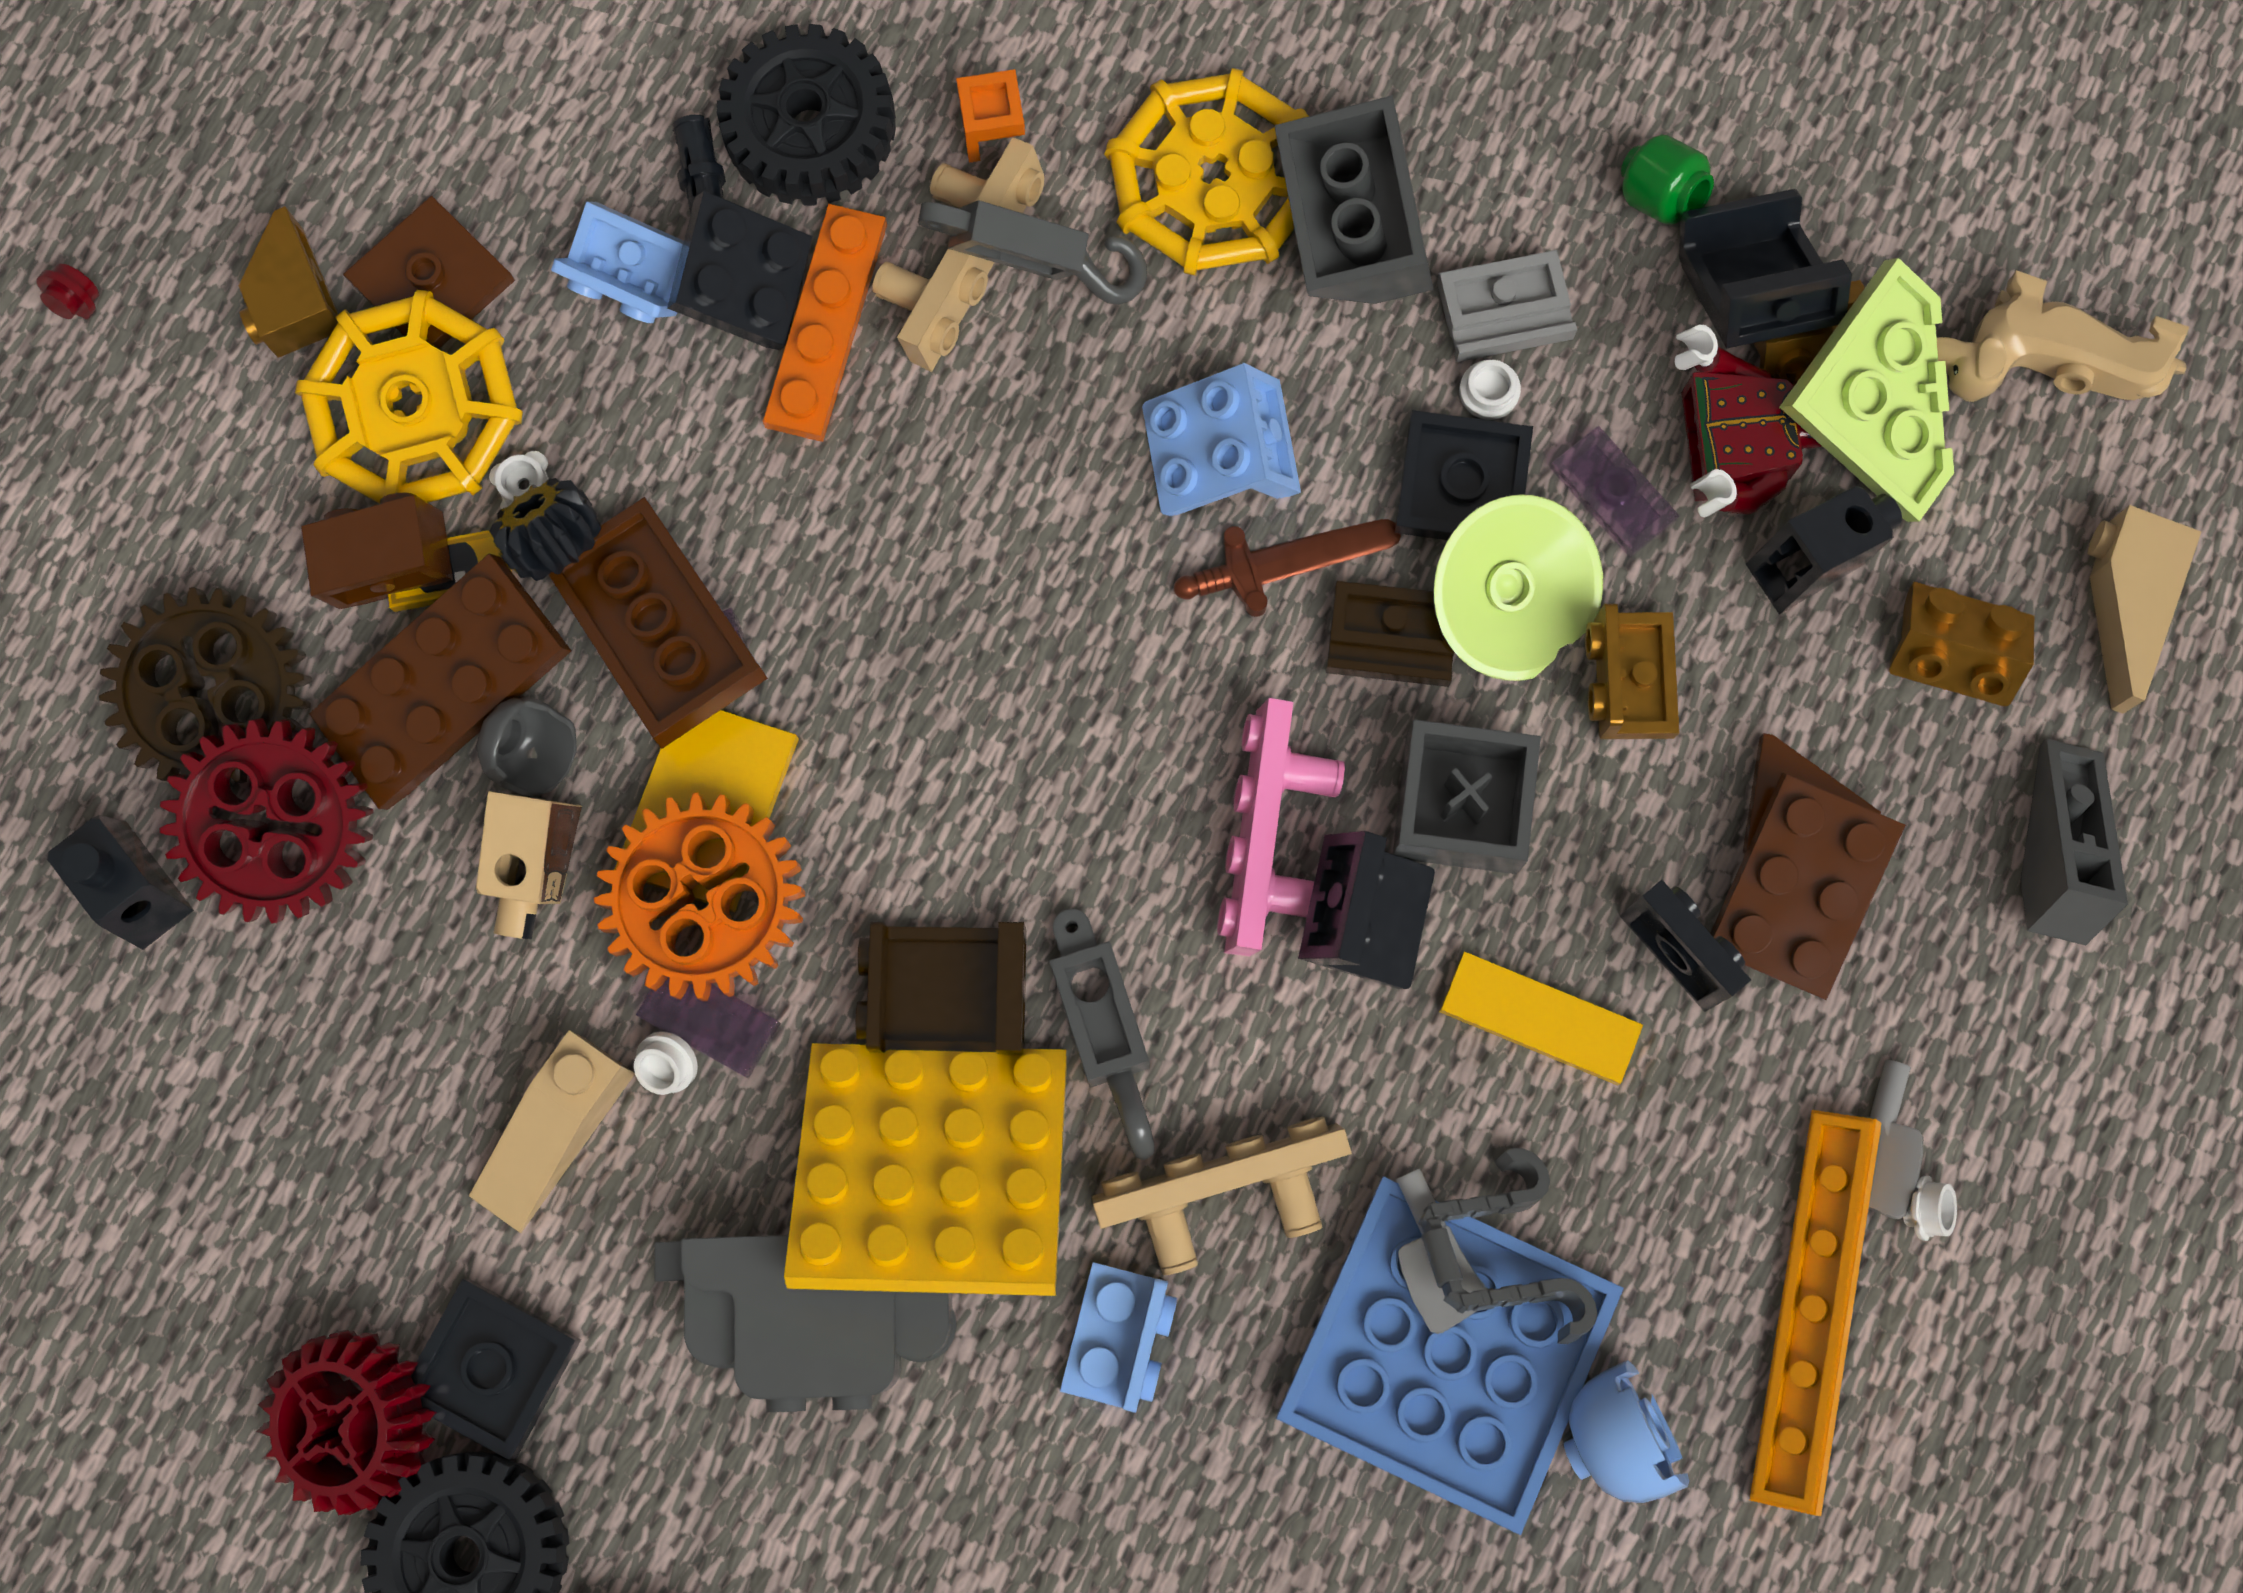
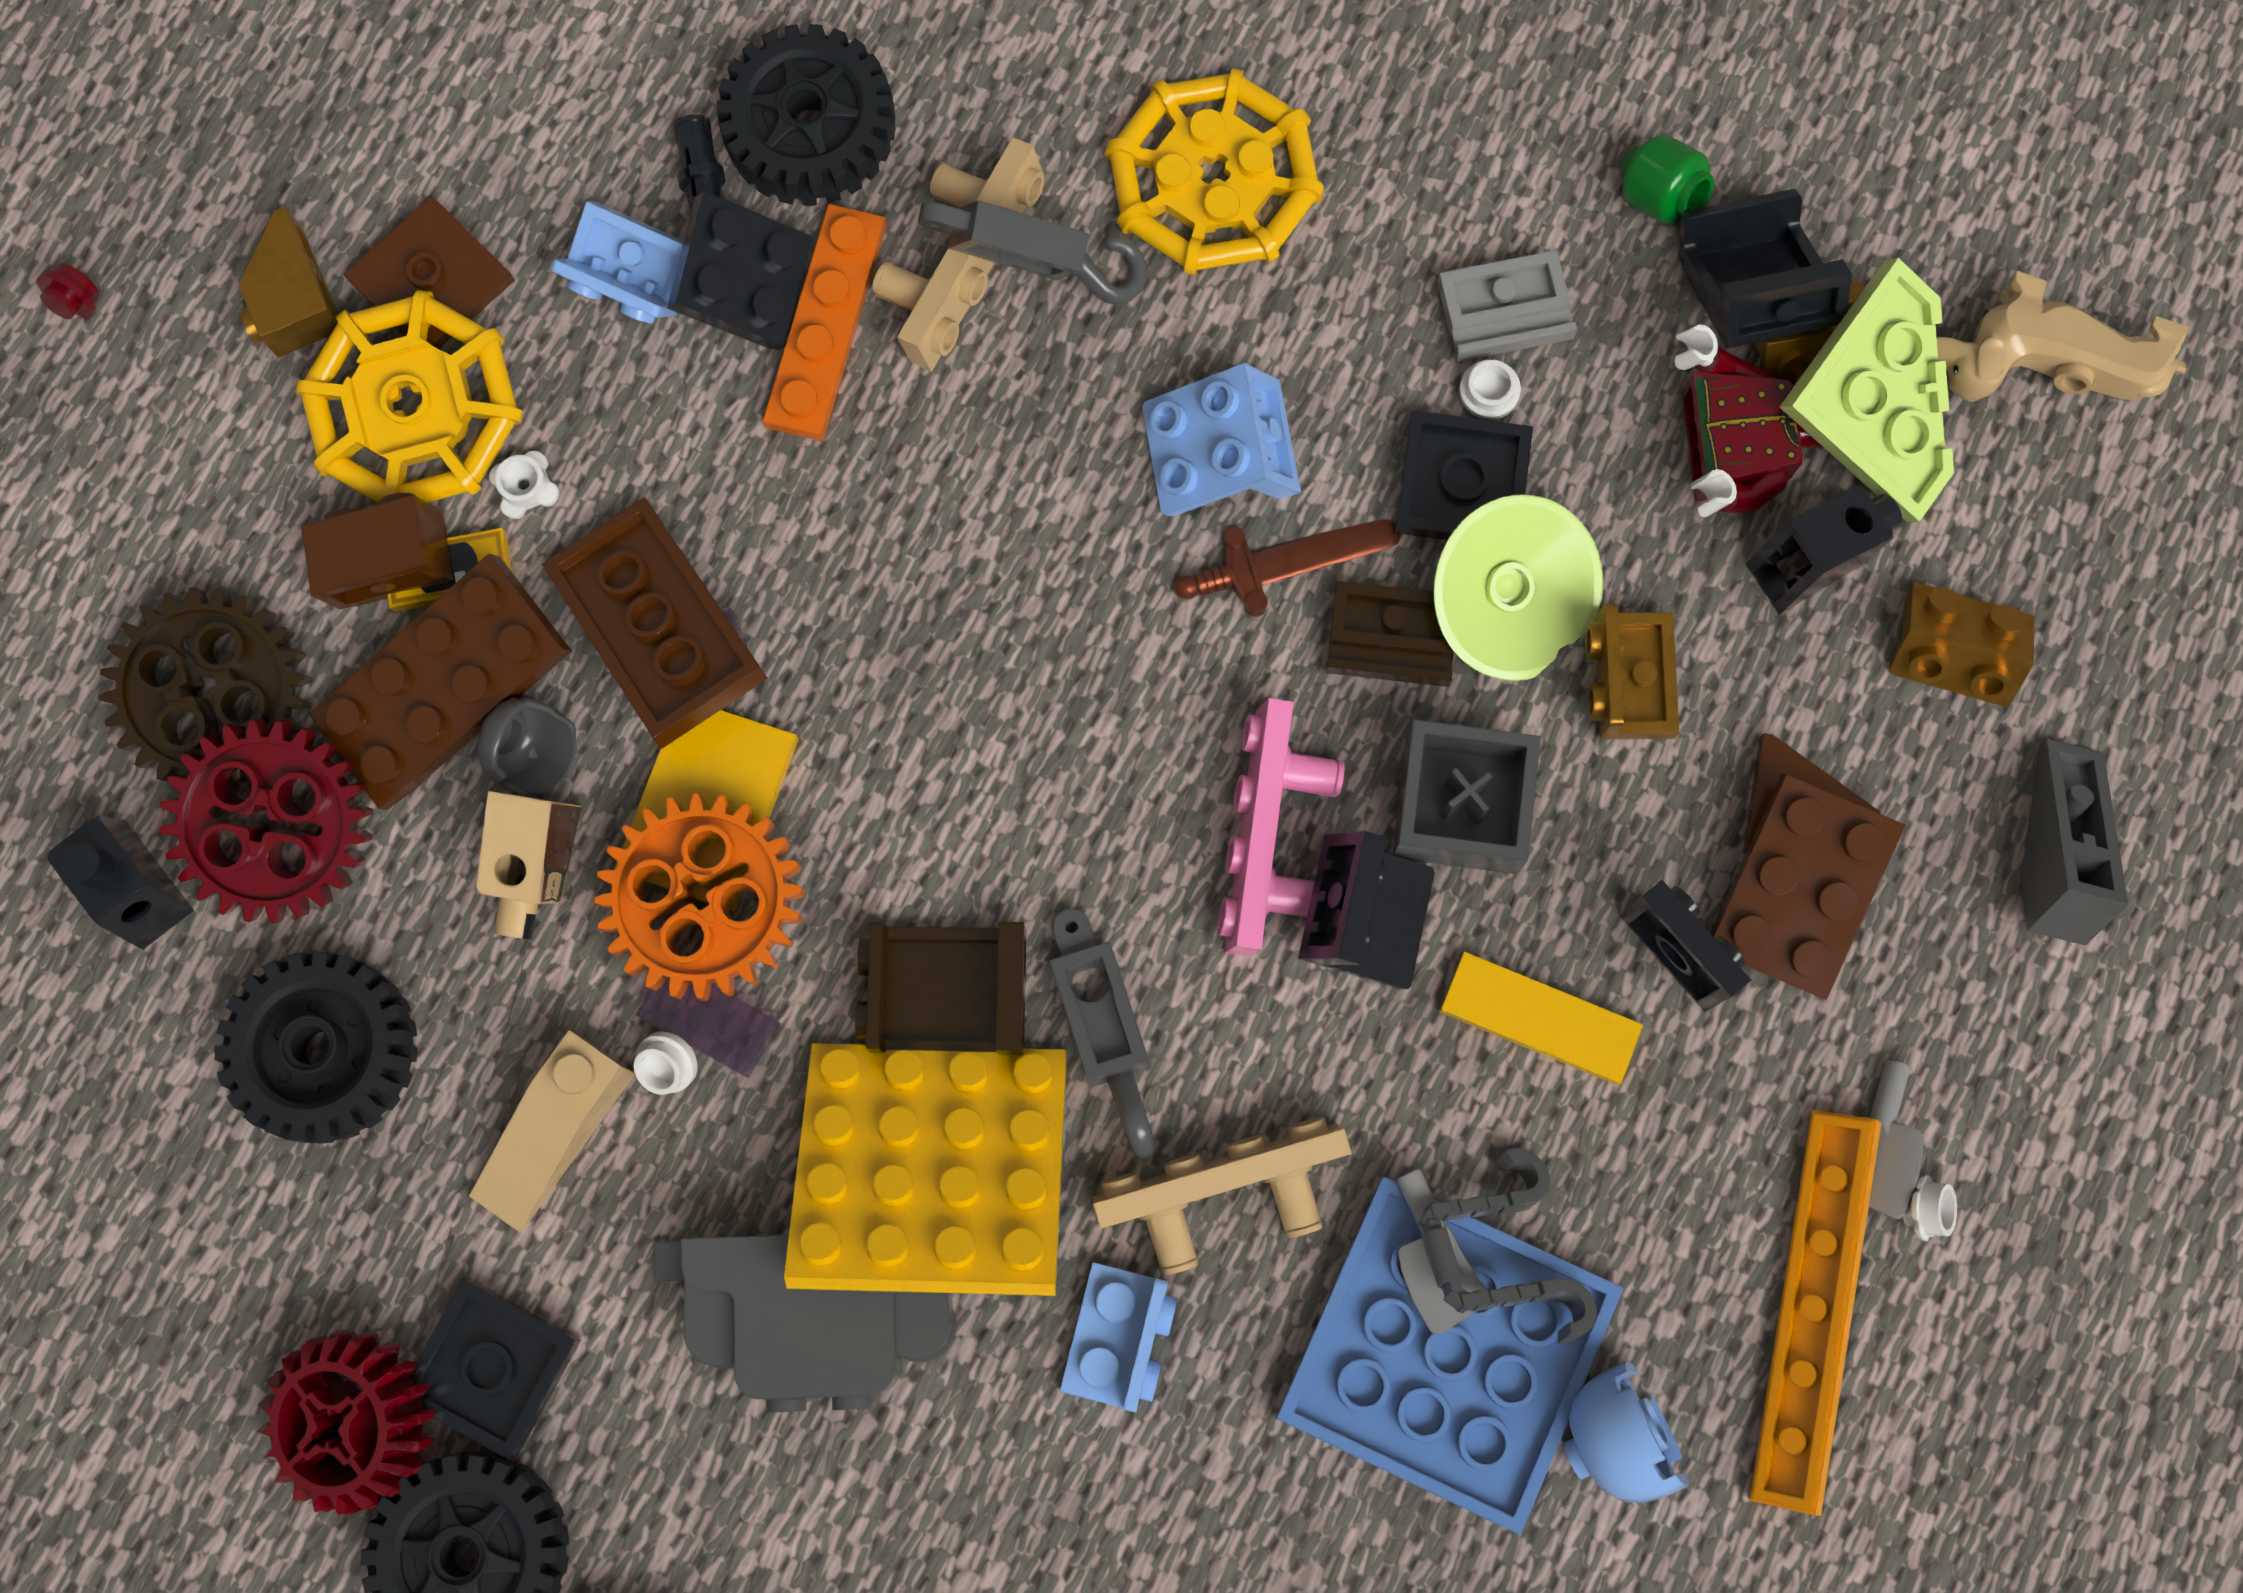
black gear [489,478,602,581] -> none
orange panel [956,69,1025,163] -> none
dark grey slope [1274,95,1434,304] -> none
clear purple plate [1550,426,1680,558] -> none
tan slope [2088,505,2201,714] -> none
none -> black wheel [215,951,418,1144]

